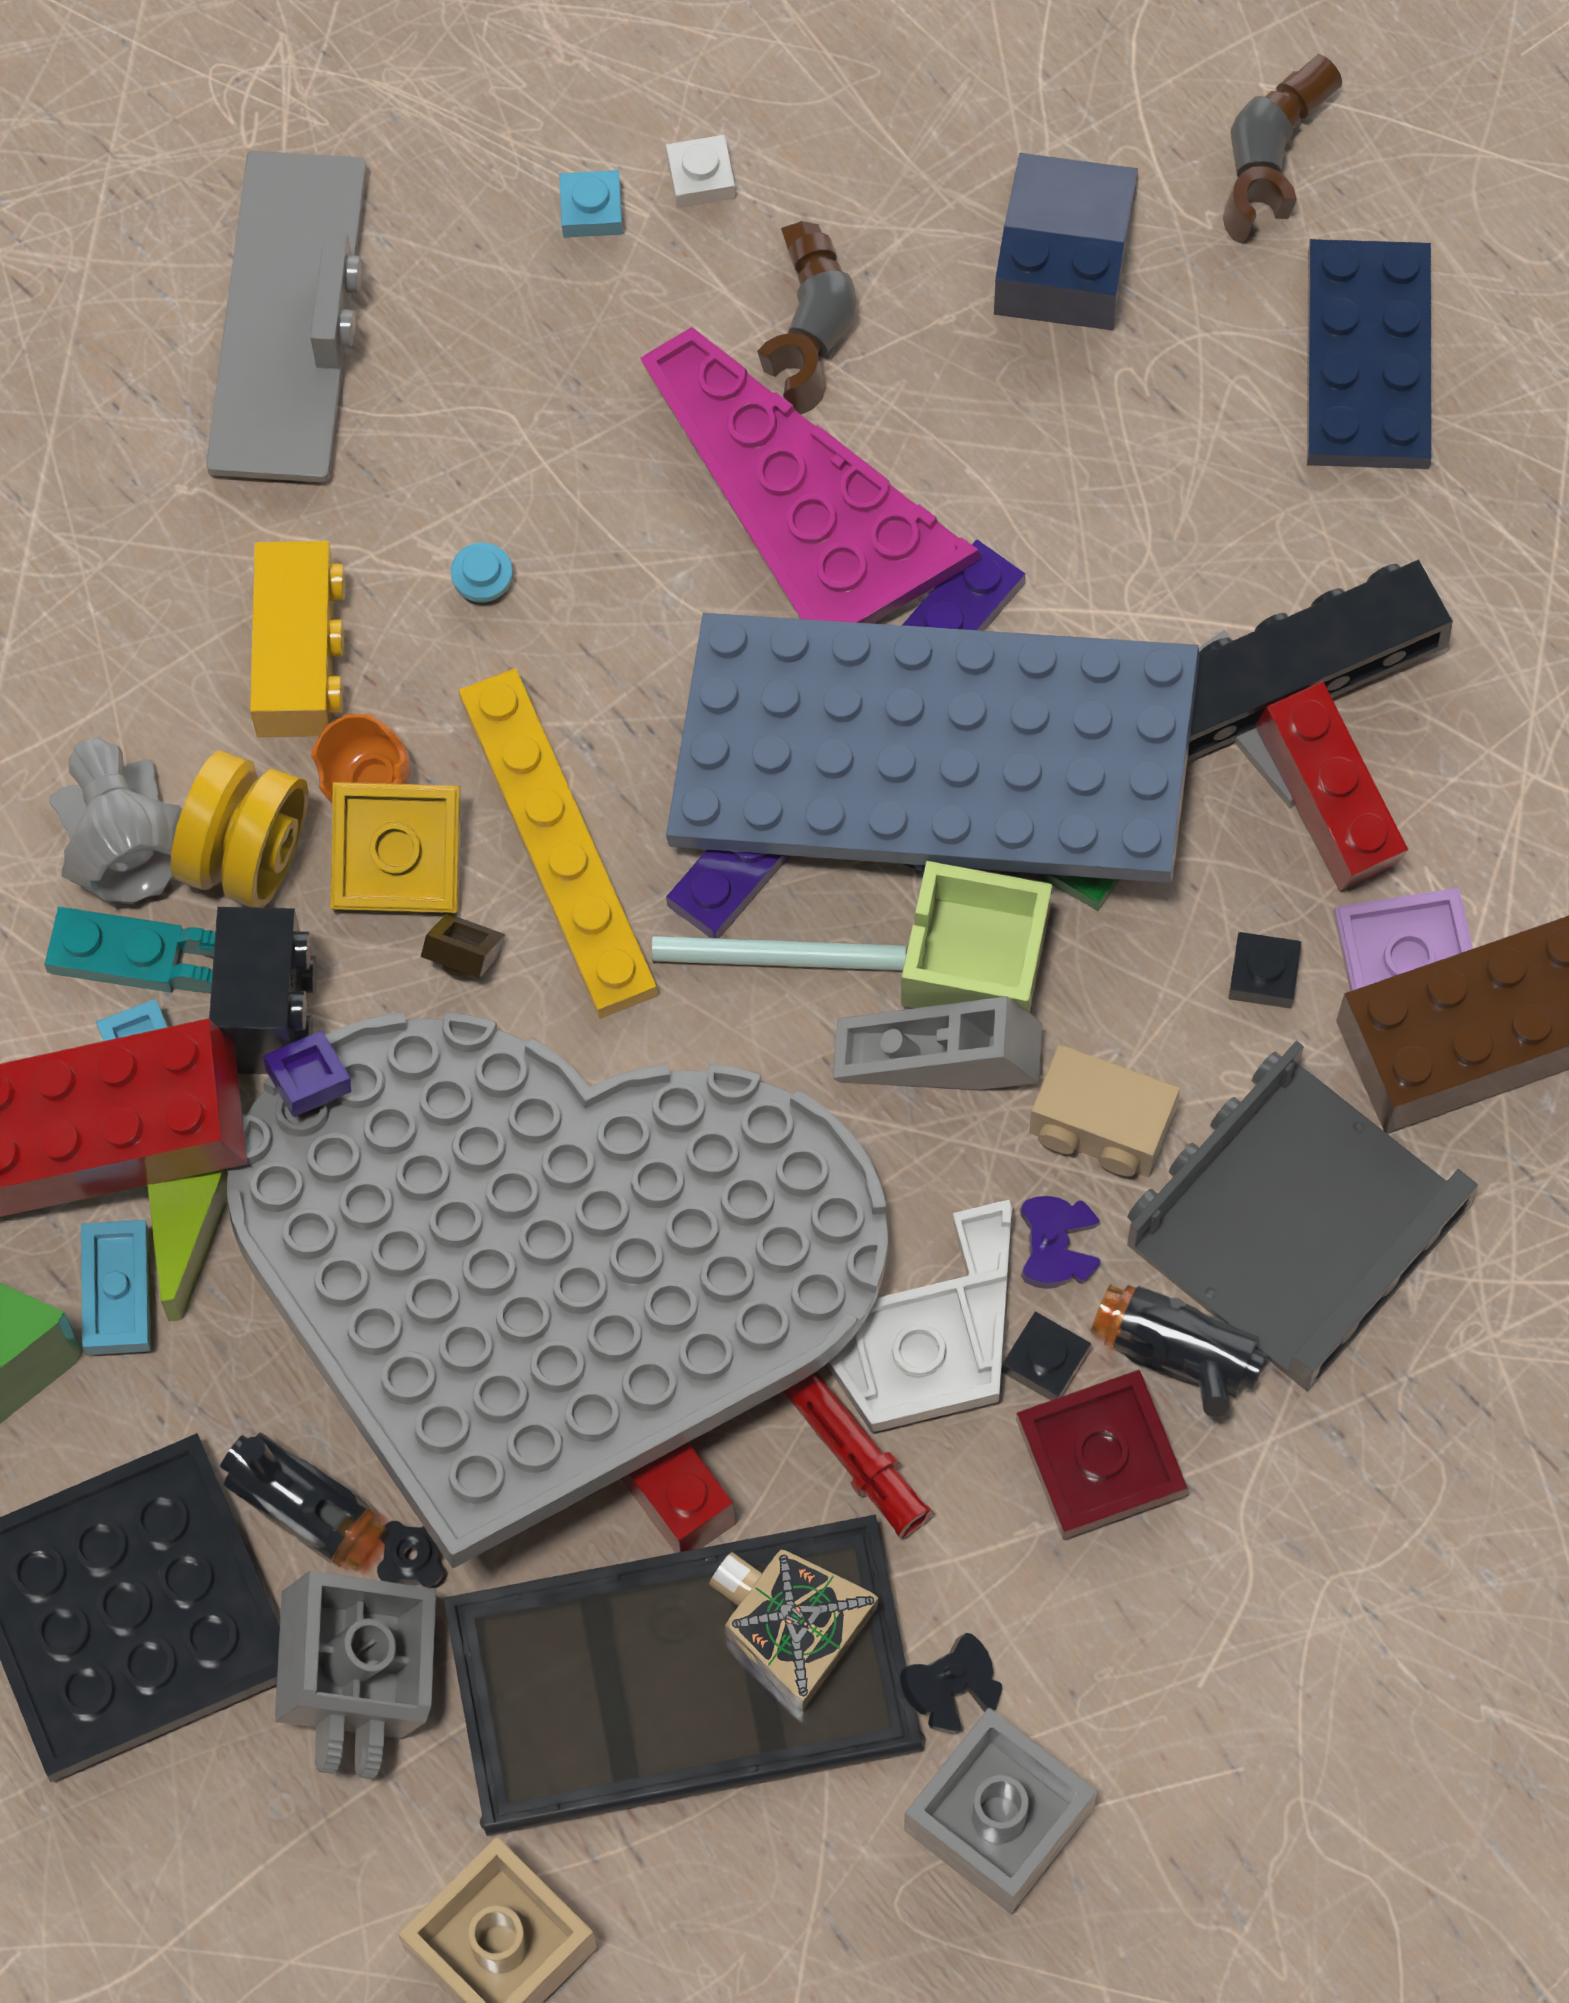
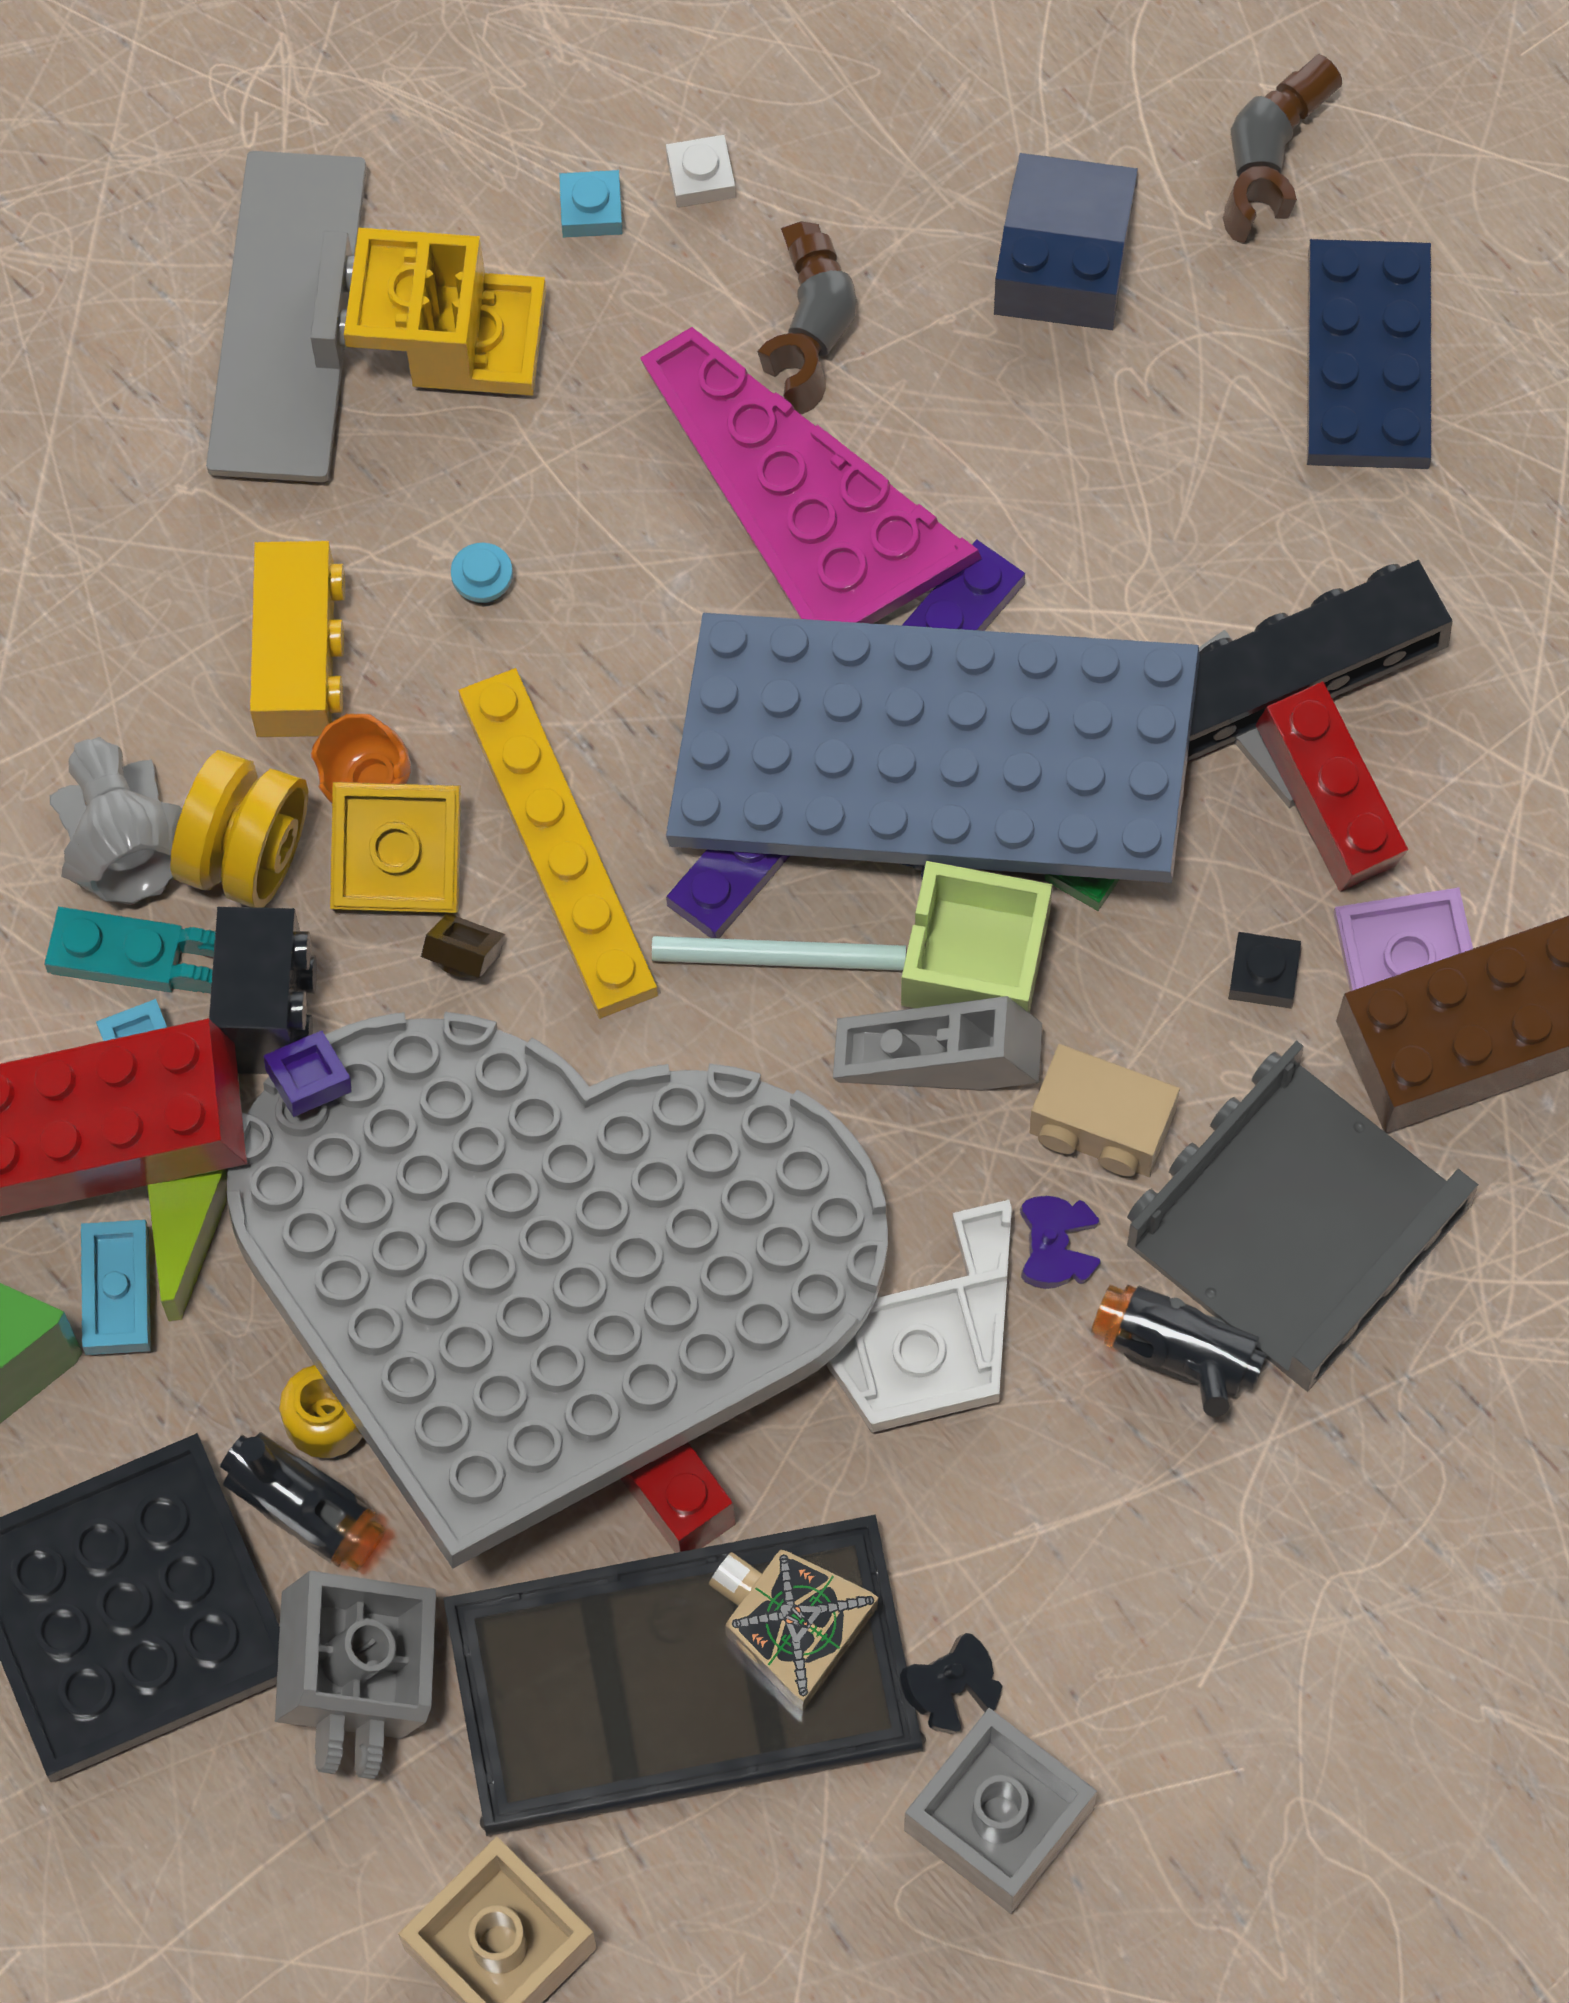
black plate [377,1521,443,1588] -> none
red pin [781,1371,932,1538] -> none
black plate [1001,1311,1091,1400] -> none
dark red plate [1016,1369,1188,1539] -> none
none -> yellow head [279,1365,362,1458]
none -> yellow bracket [344,227,546,396]

